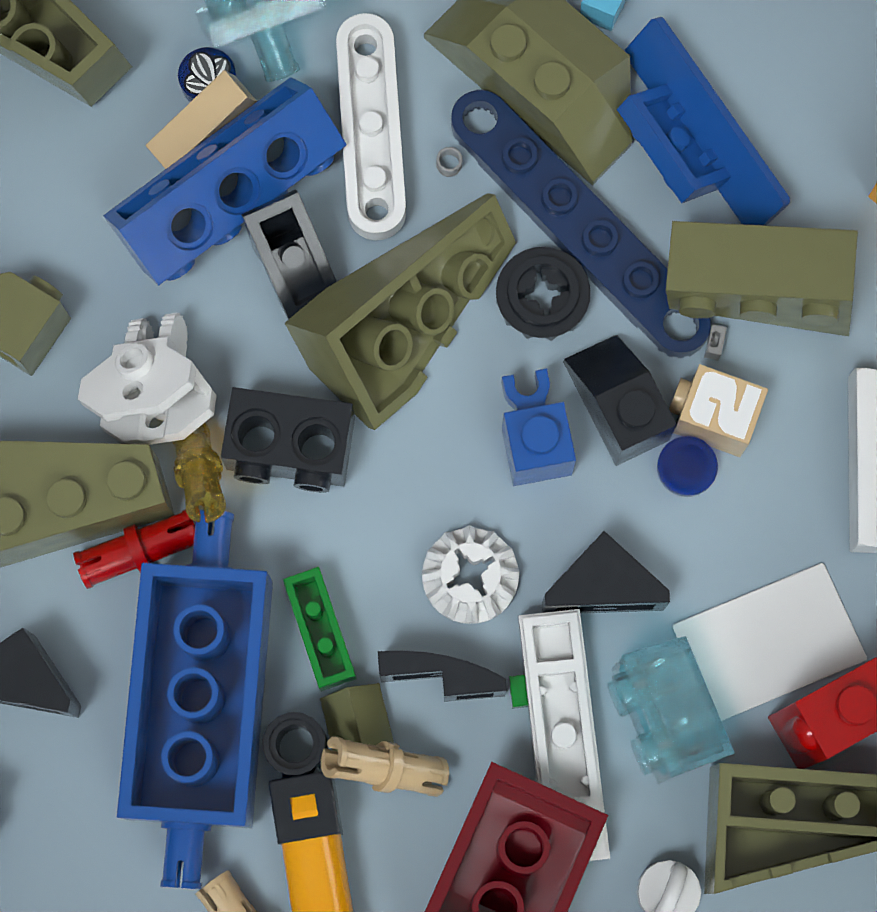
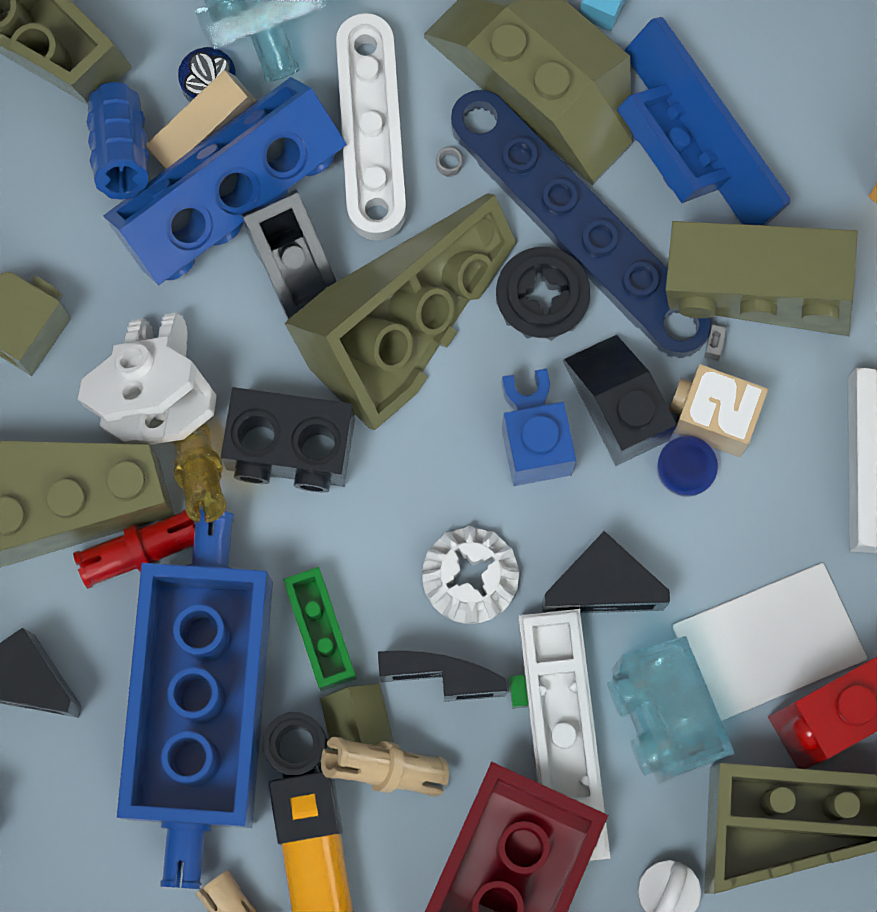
none -> blue axle [86,82,149,200]

